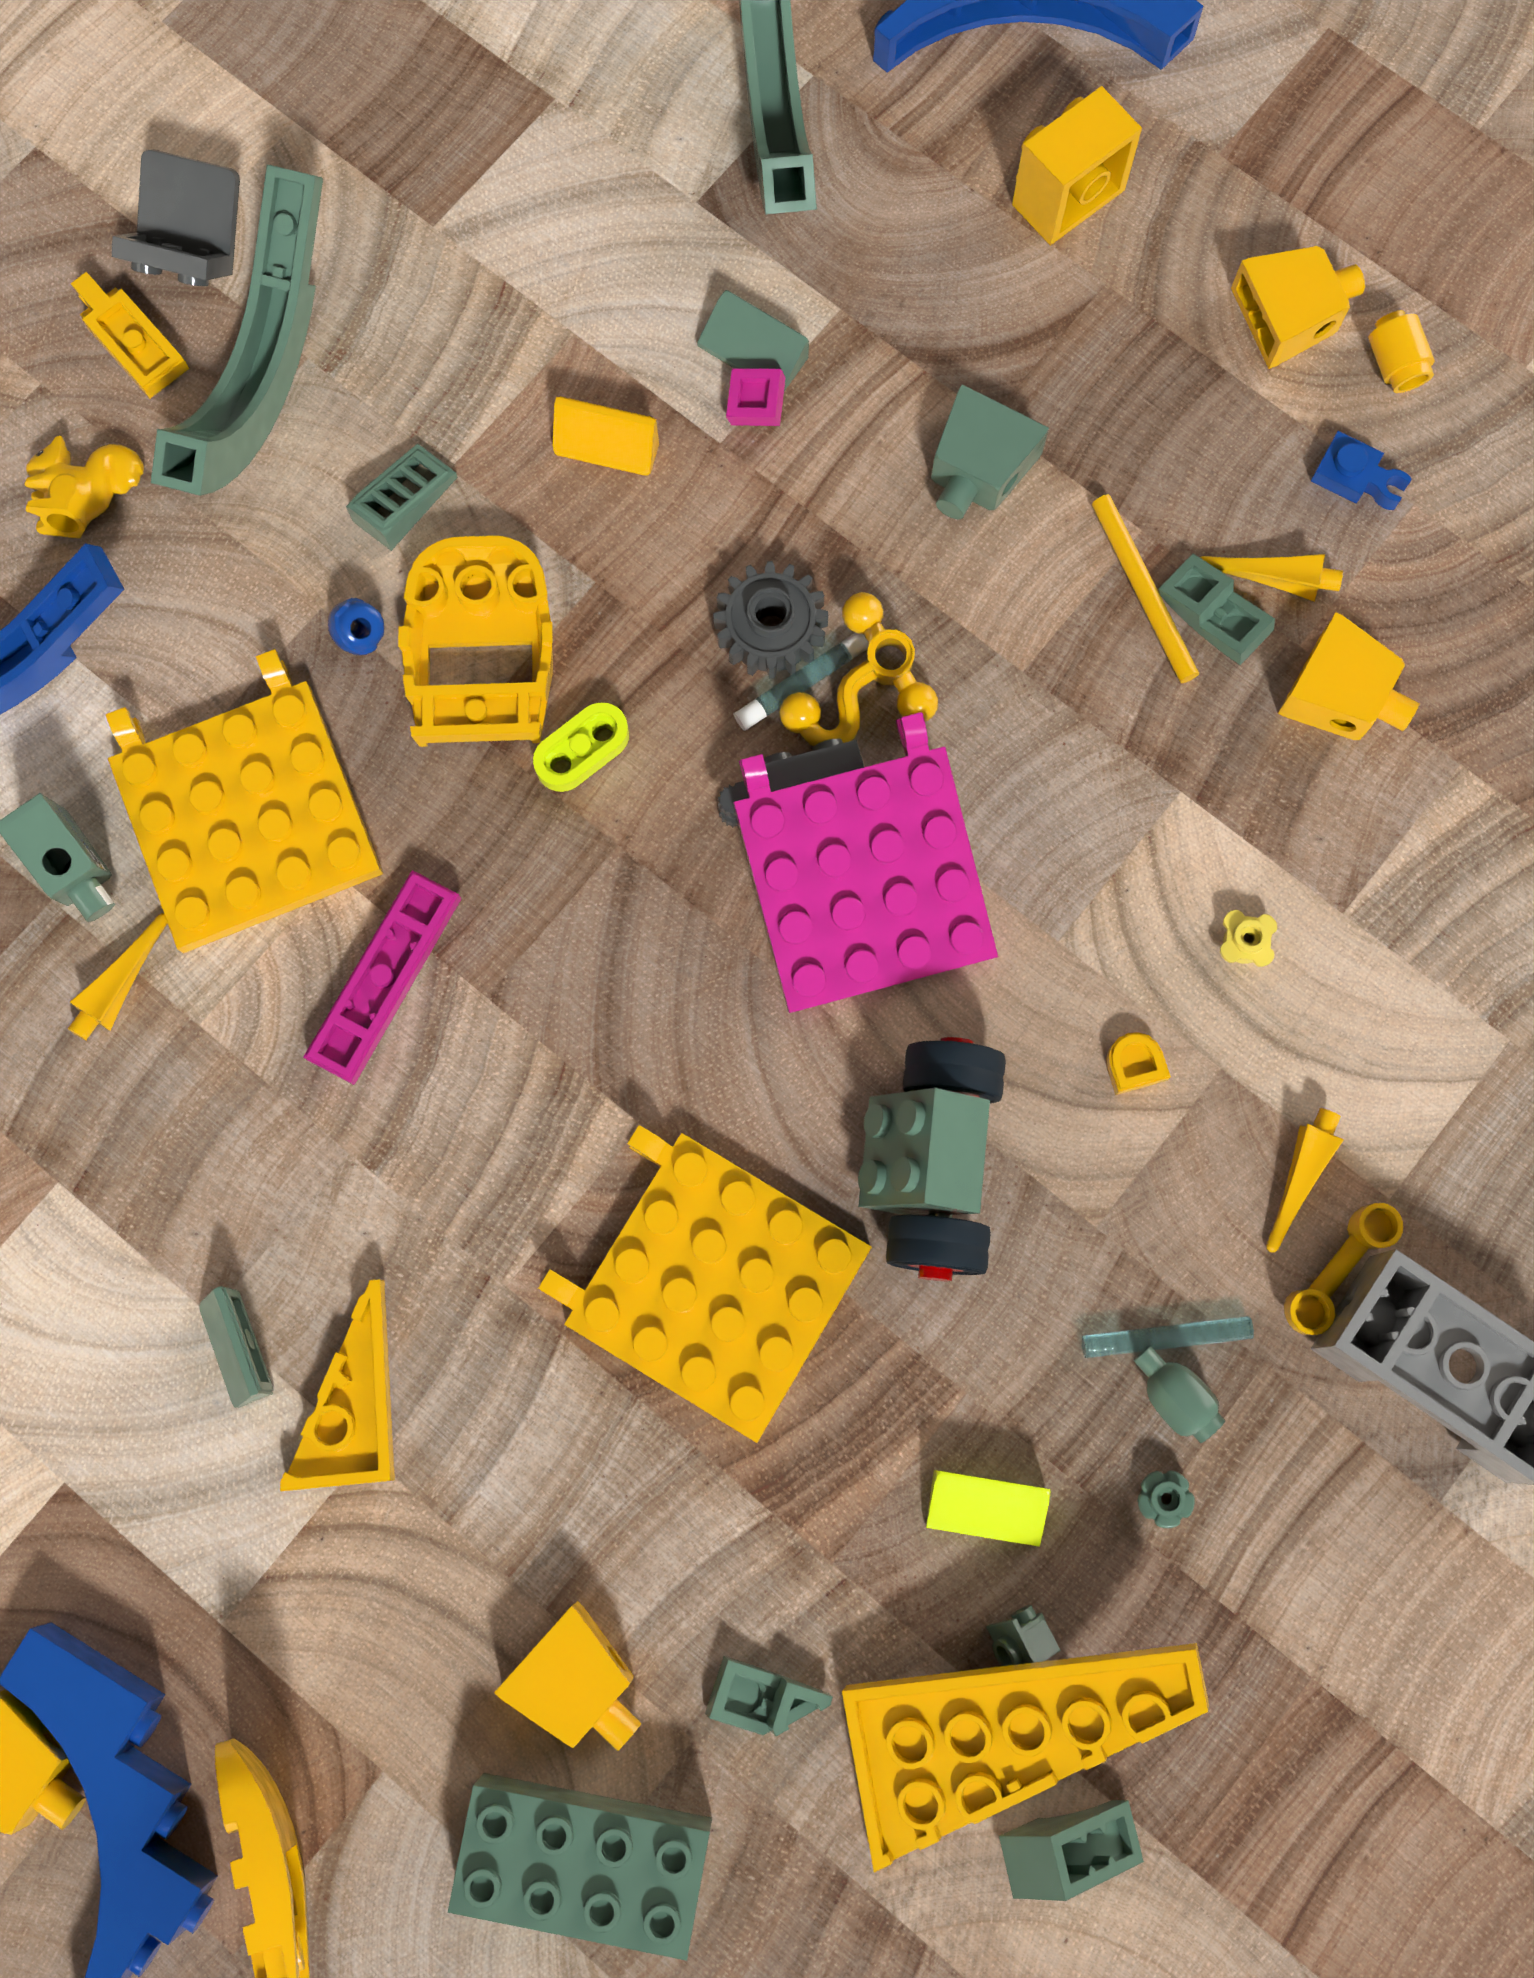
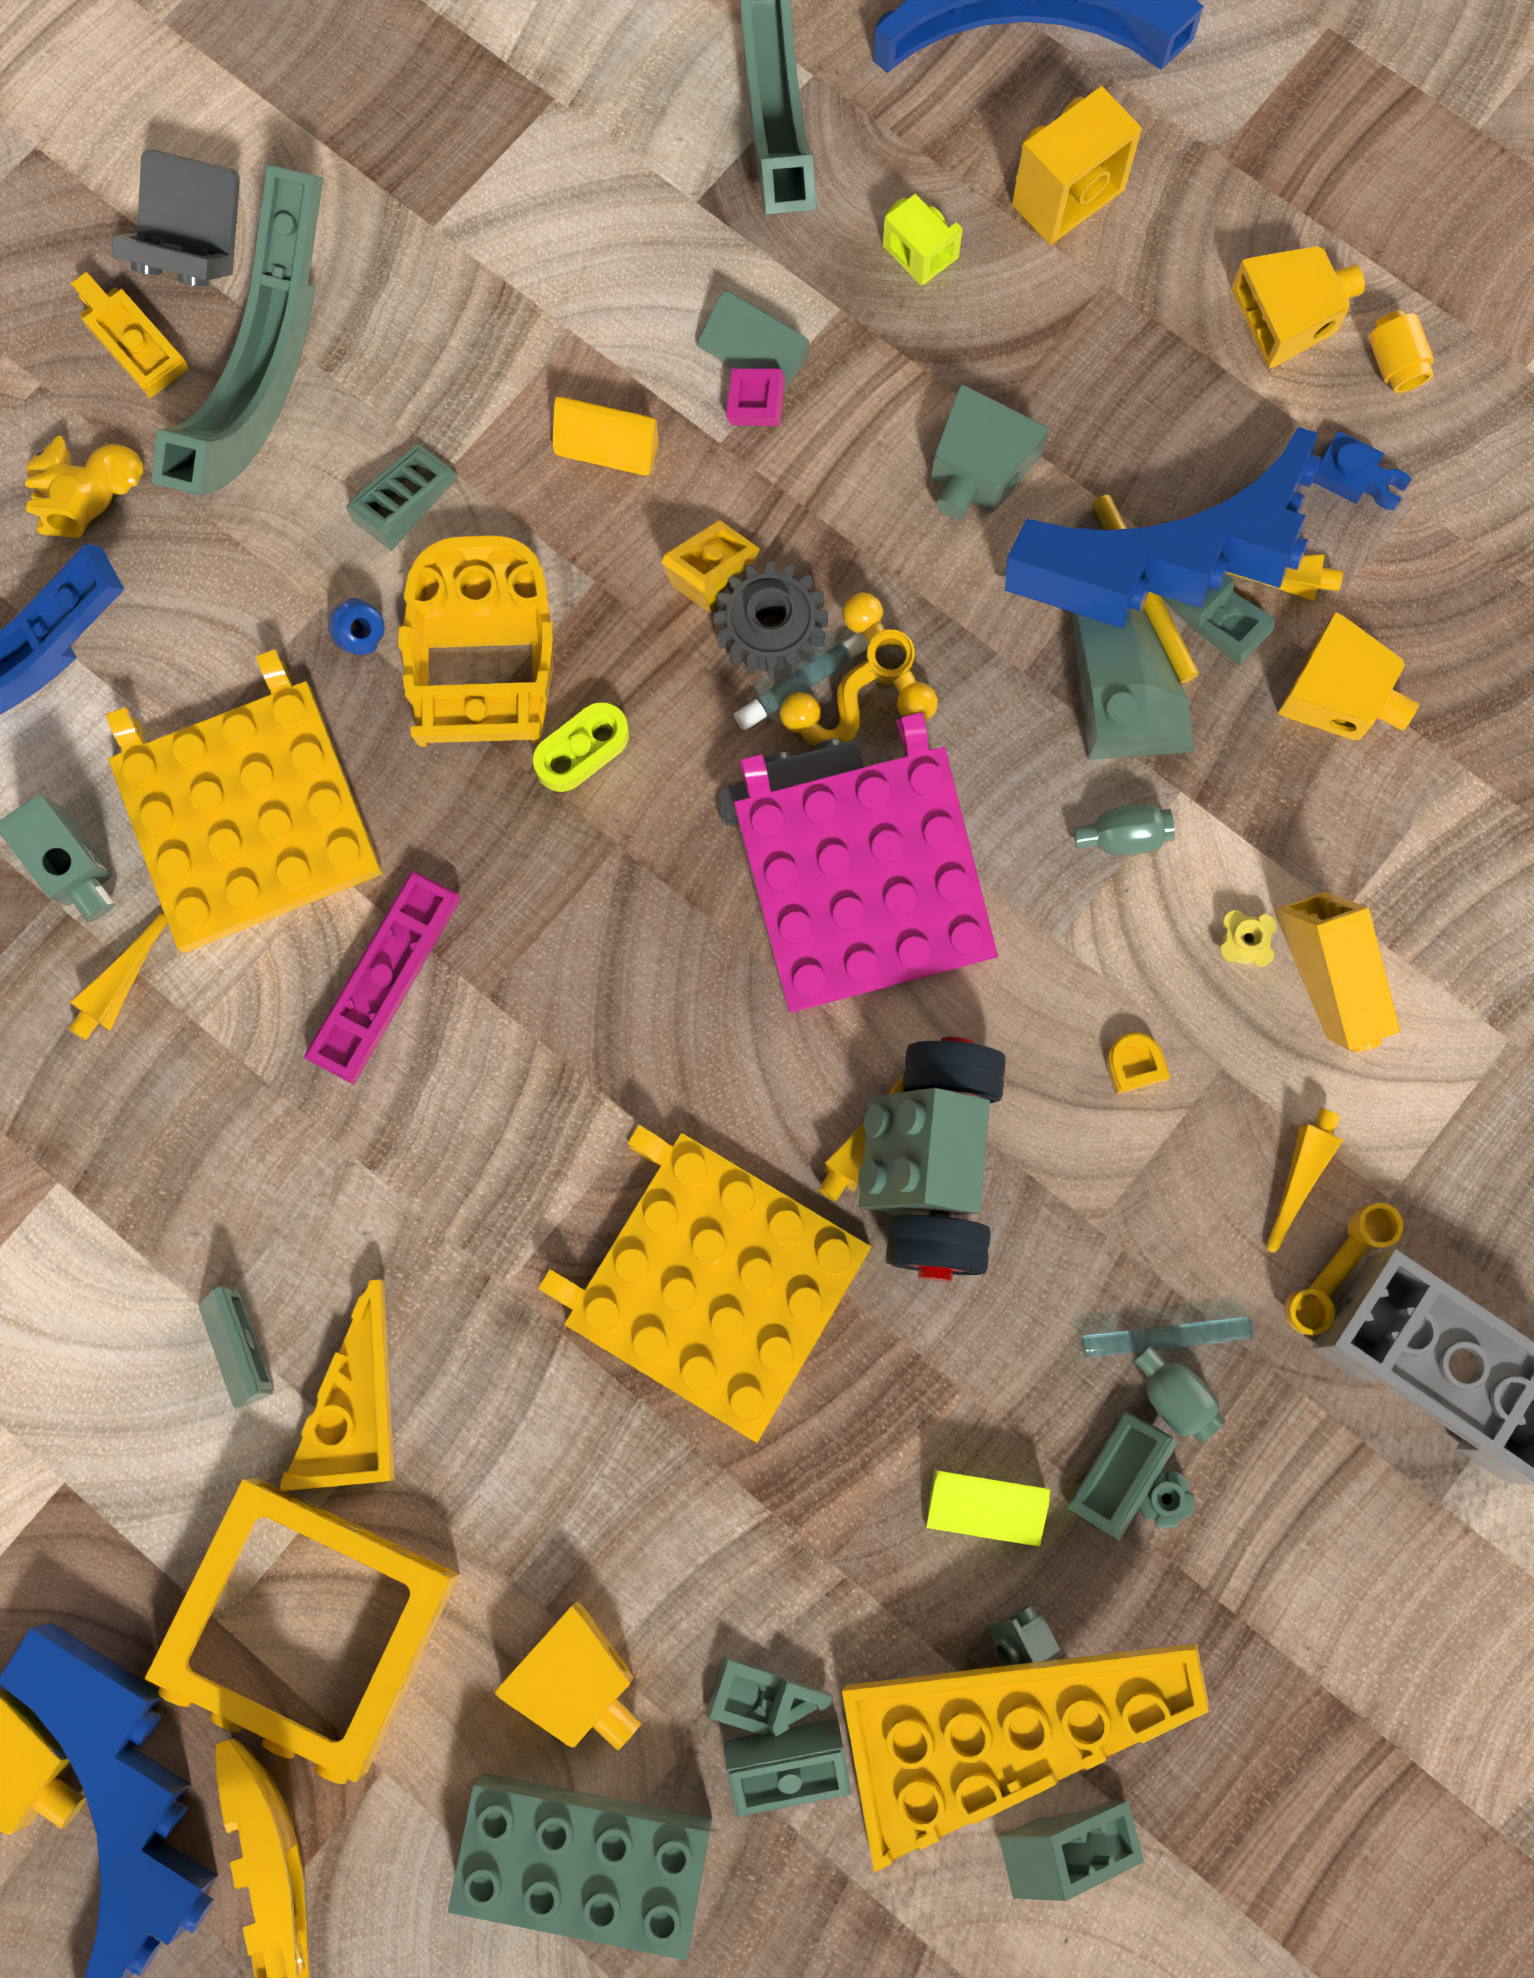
none -> yellow piece [145,1477,460,1784]
none -> yellow slope [661,520,760,613]
none -> sand green slope [724,1720,852,1817]
none -> yellow piece [818,1073,904,1202]
none -> neon yellow brick [883,193,963,287]
none -> blue arch [1005,427,1321,629]
none -> sand green tile [1067,1409,1178,1542]
none -> sand green wedge [1071,608,1194,760]
none -> sand green plant [1074,803,1175,855]
none -> yellow slope [1274,892,1401,1052]

